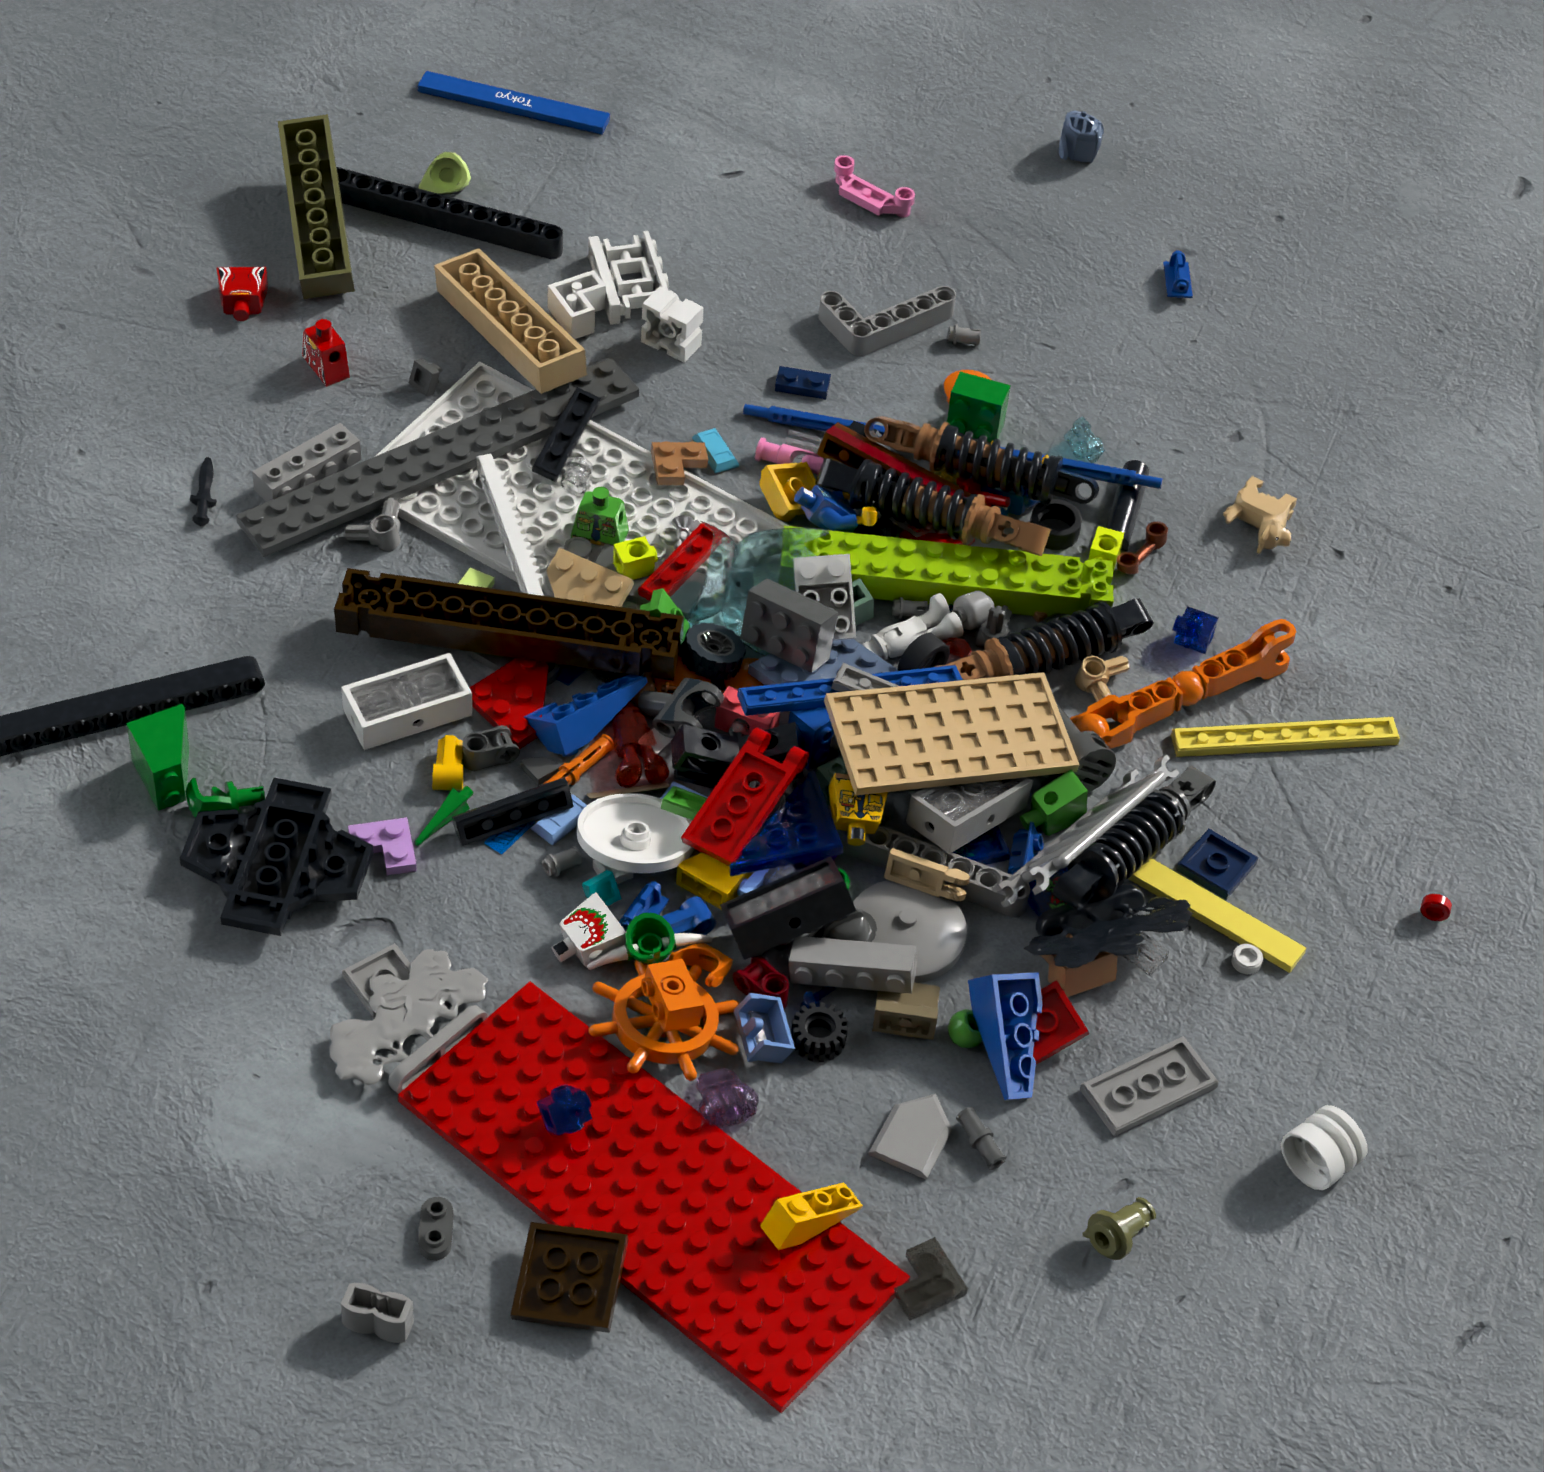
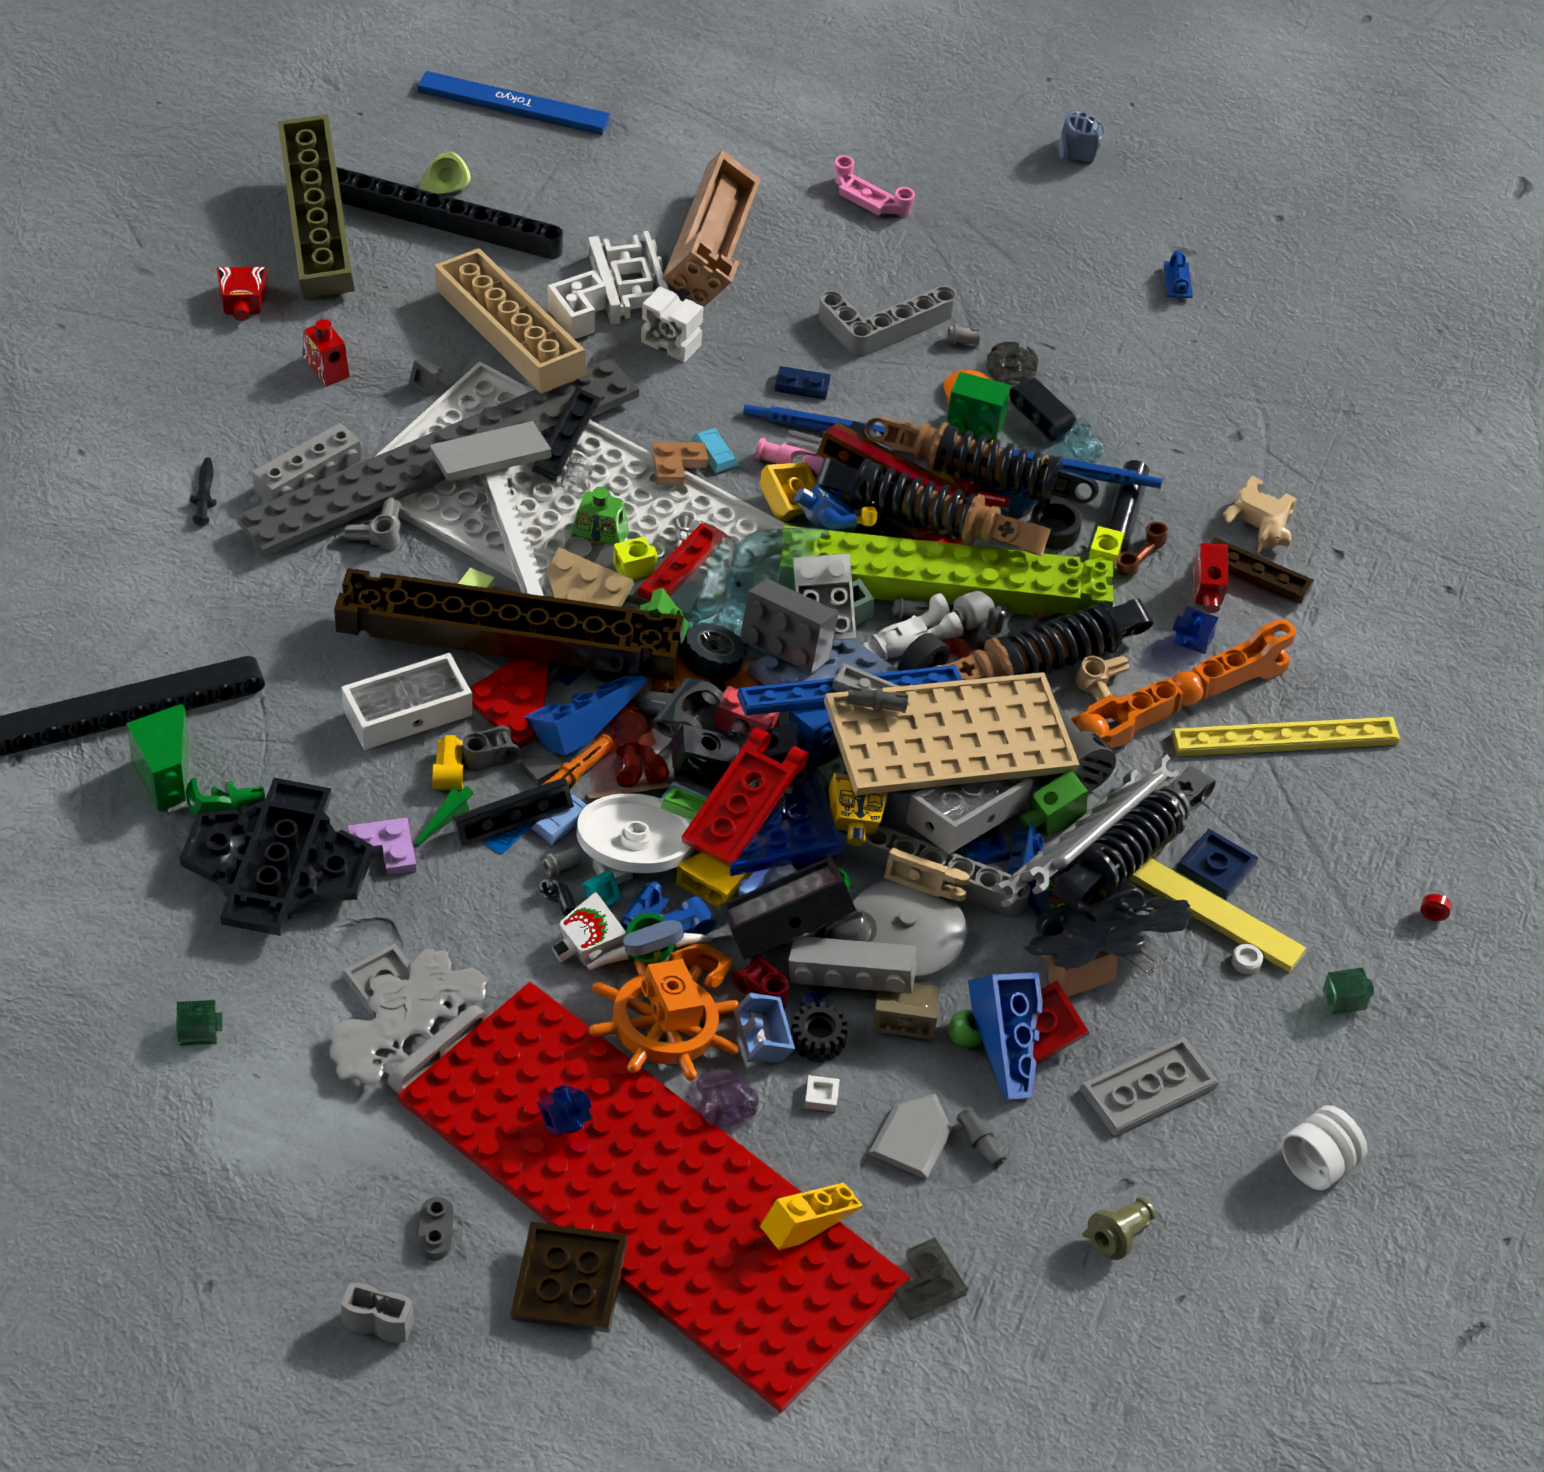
none -> clear green brick [176,1000,223,1046]
none -> light grey tile [430,421,552,482]
none -> black arm [538,878,576,916]
none -> sand blue tile [623,920,684,956]
none -> medium nougat brick [662,150,761,307]
none -> white tile [805,1075,840,1112]
none -> dark grey pin [847,686,908,713]
none -> clear smoke plate [986,342,1038,385]
none -> black beam [1009,378,1077,441]
none -> red torso [1192,543,1228,613]
none -> dark brown plate [1211,537,1314,604]
none -> clear green brick [1323,967,1374,1014]

